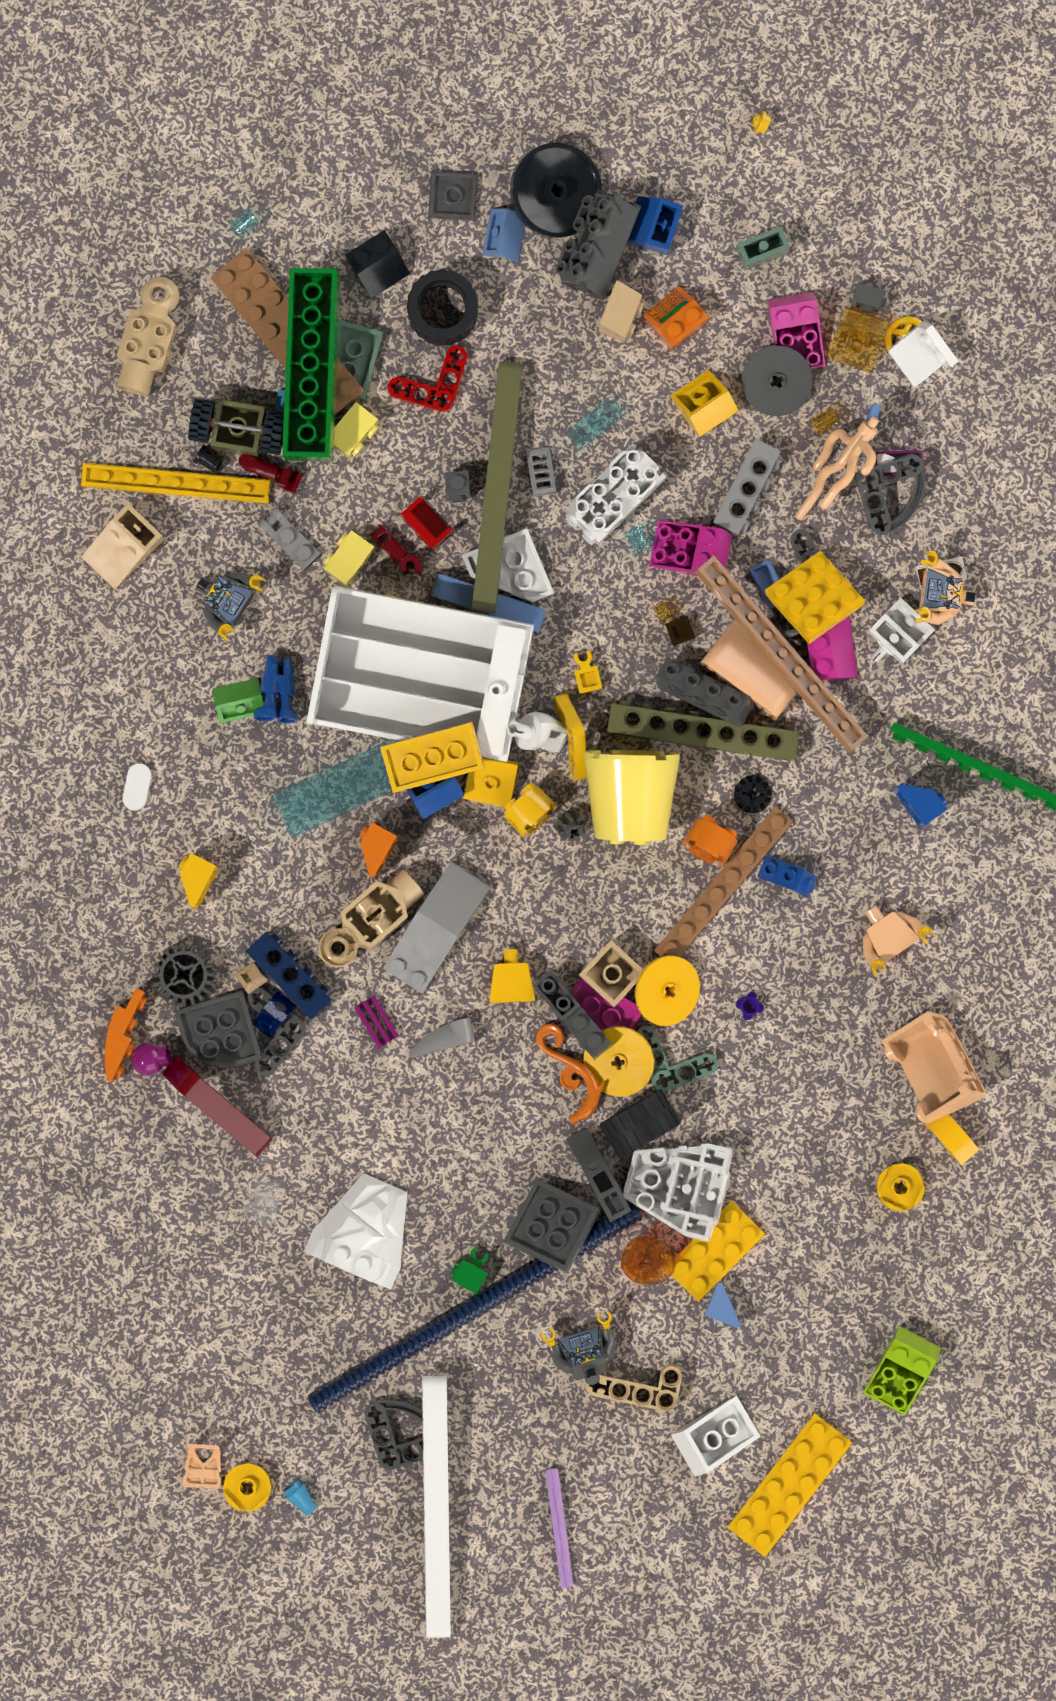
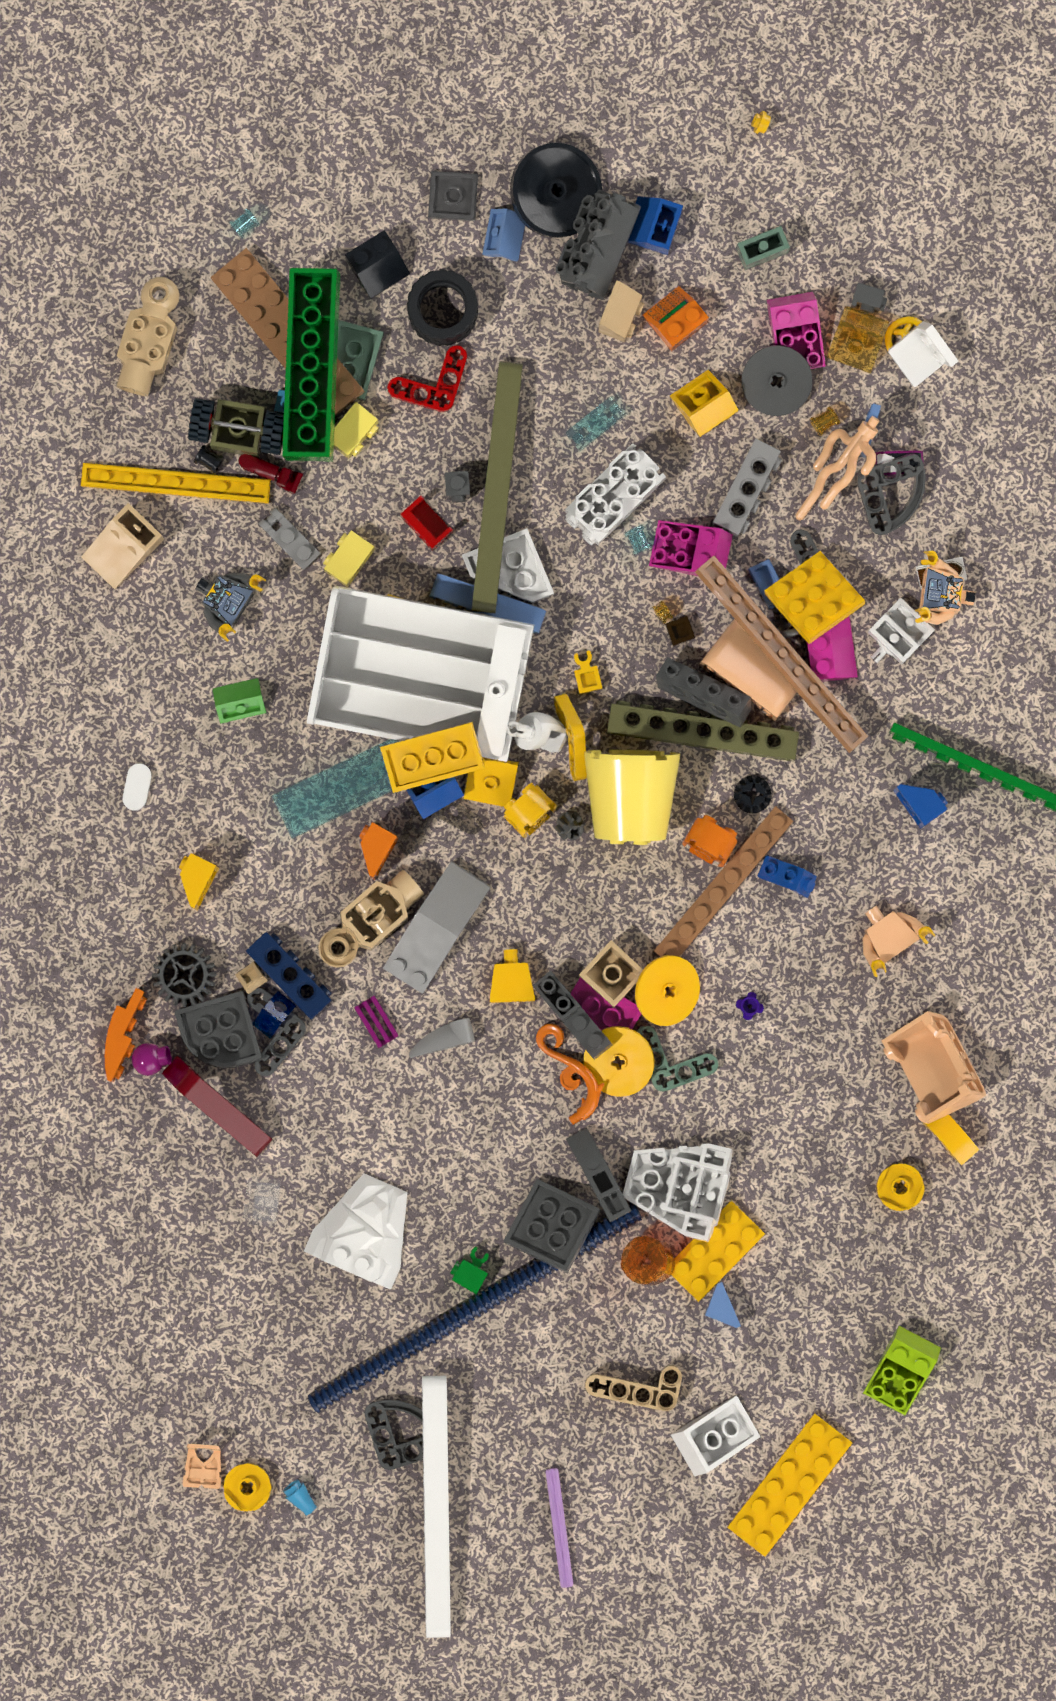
blue piece [254,655,298,723] -> none
dark red piece [369,523,424,575] -> none
light grey slope [526,447,557,497] -> none
torso [541,1311,616,1385] -> none
black tyre [600,1089,681,1159] -> none

